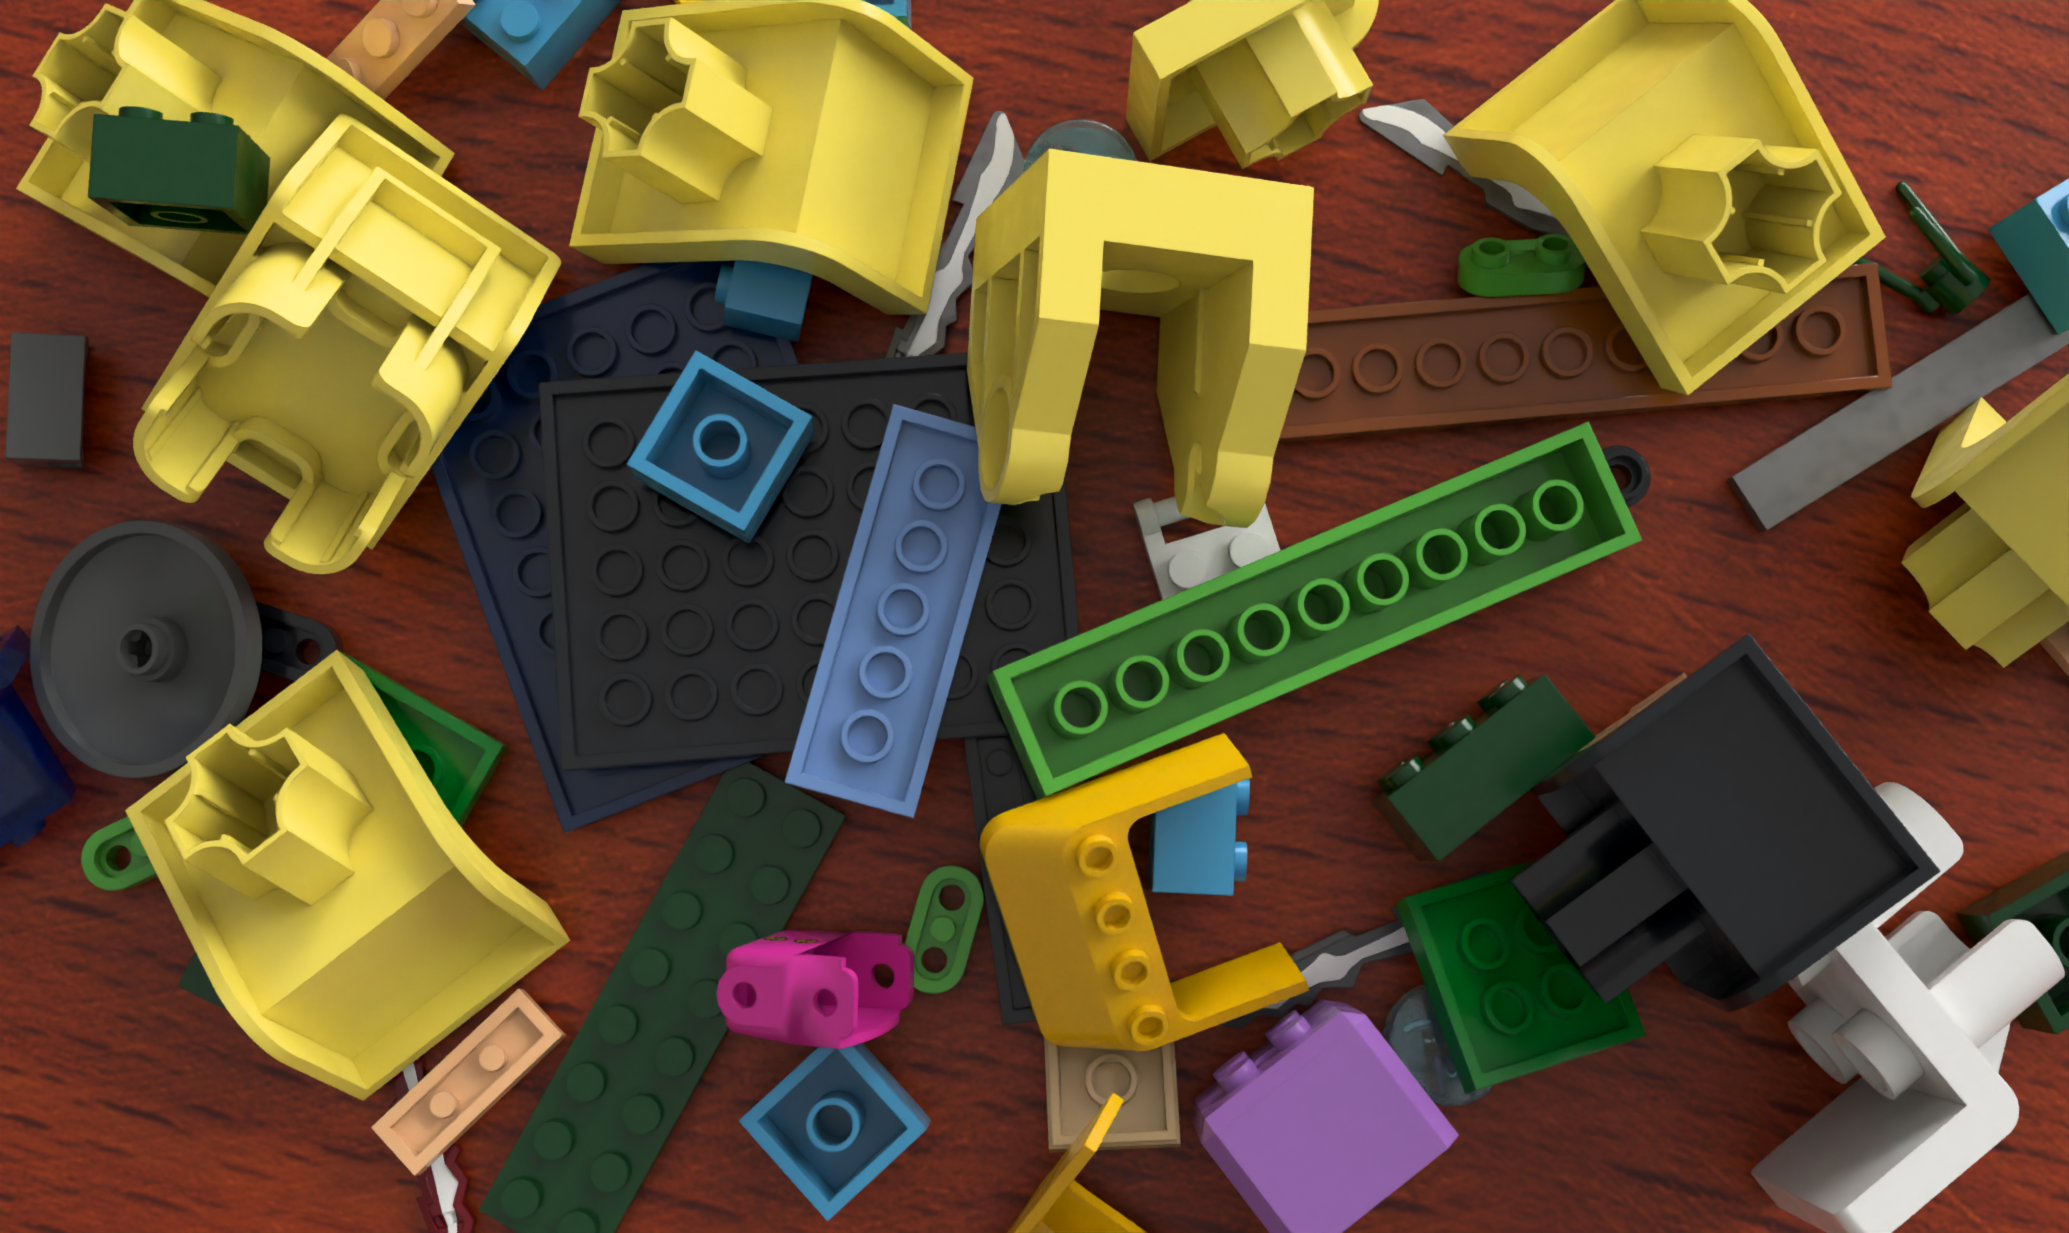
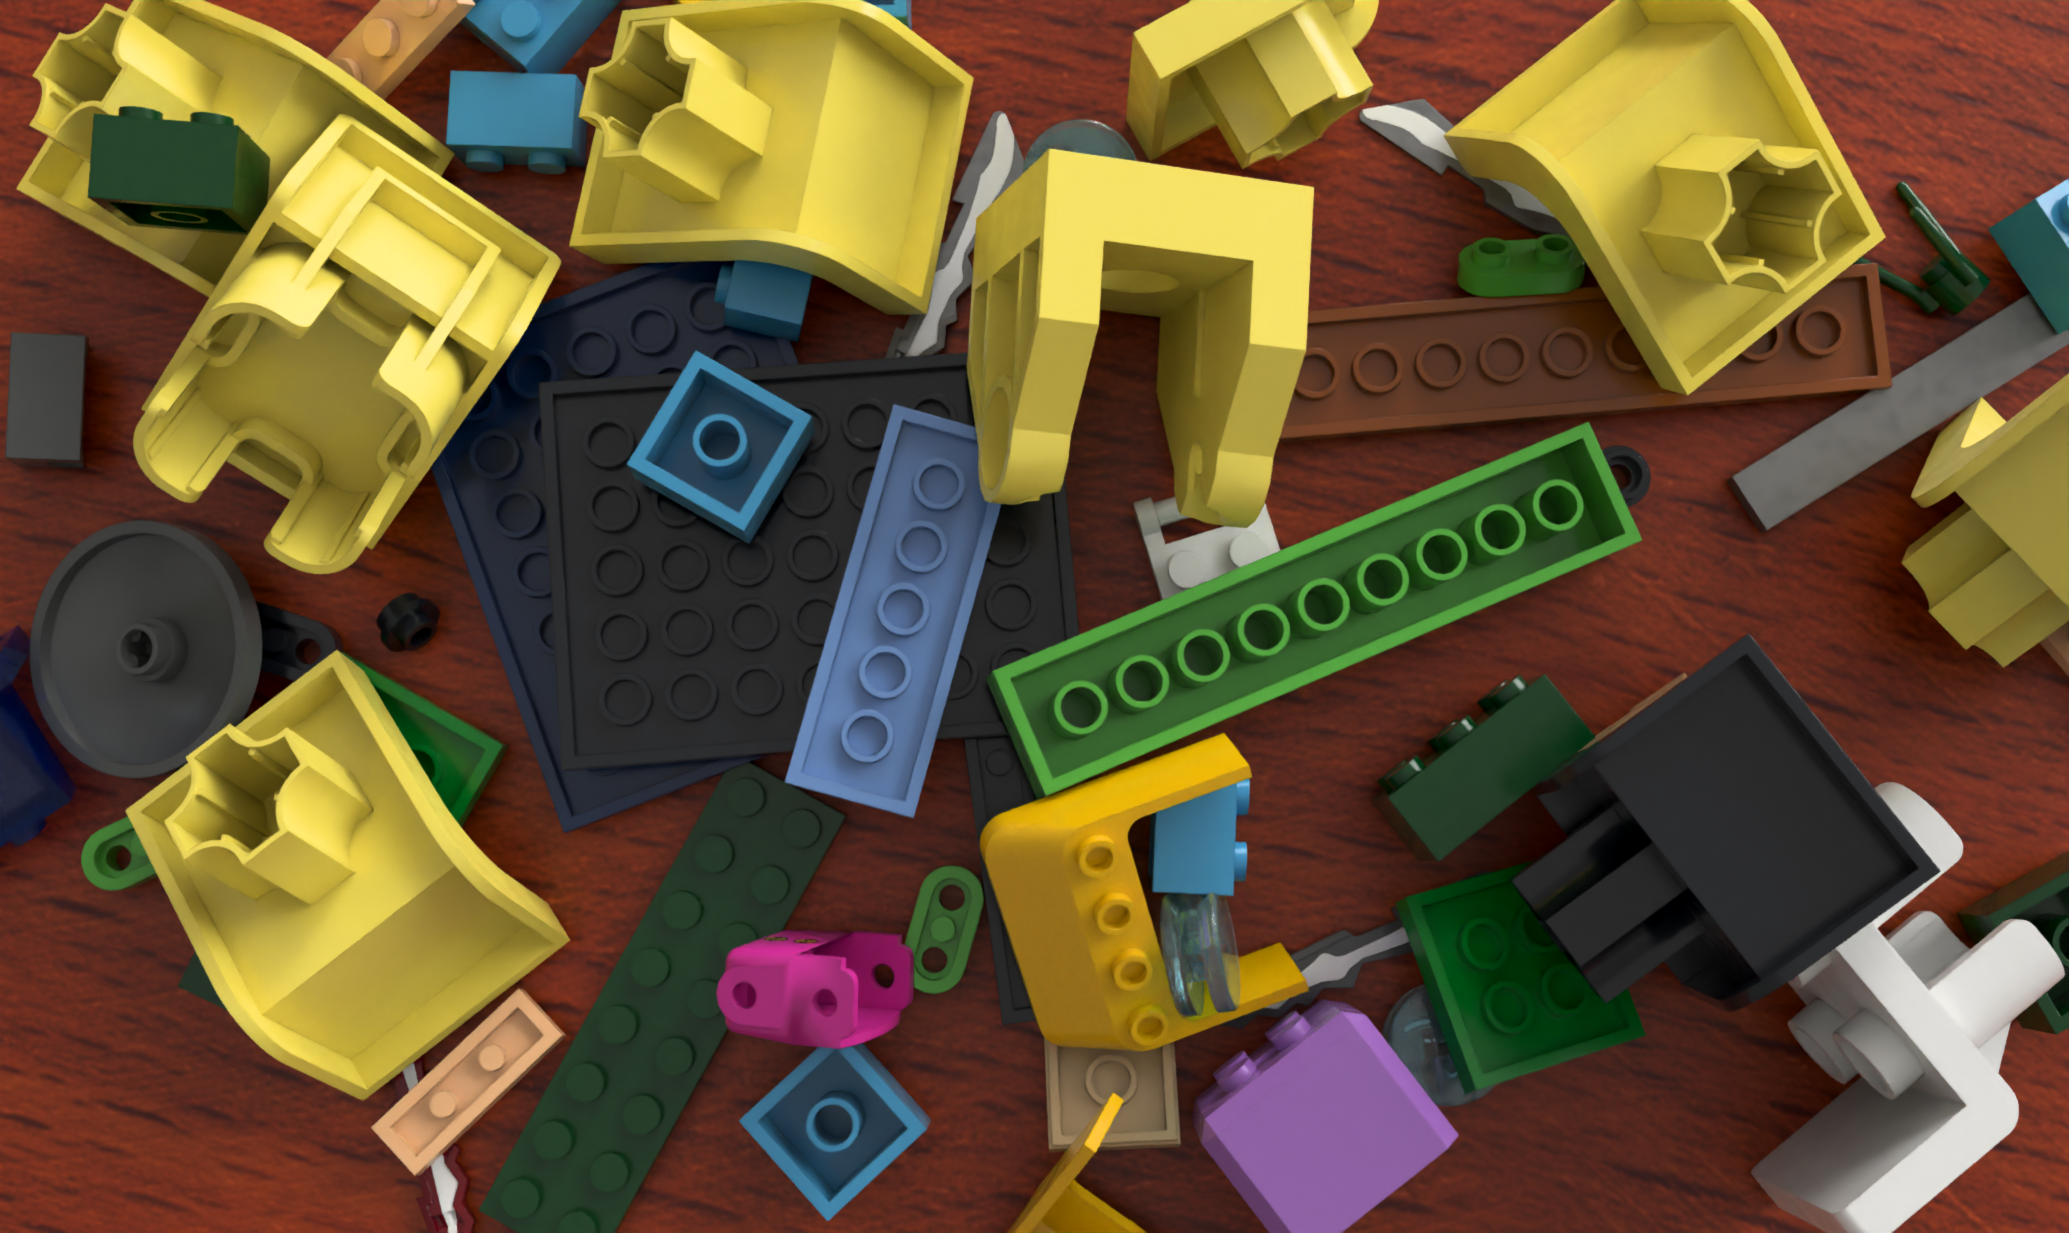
none -> black plate [376,593,440,652]
none -> dark azure brick [446,71,588,174]
none -> clear light blue head [1160,892,1241,1018]

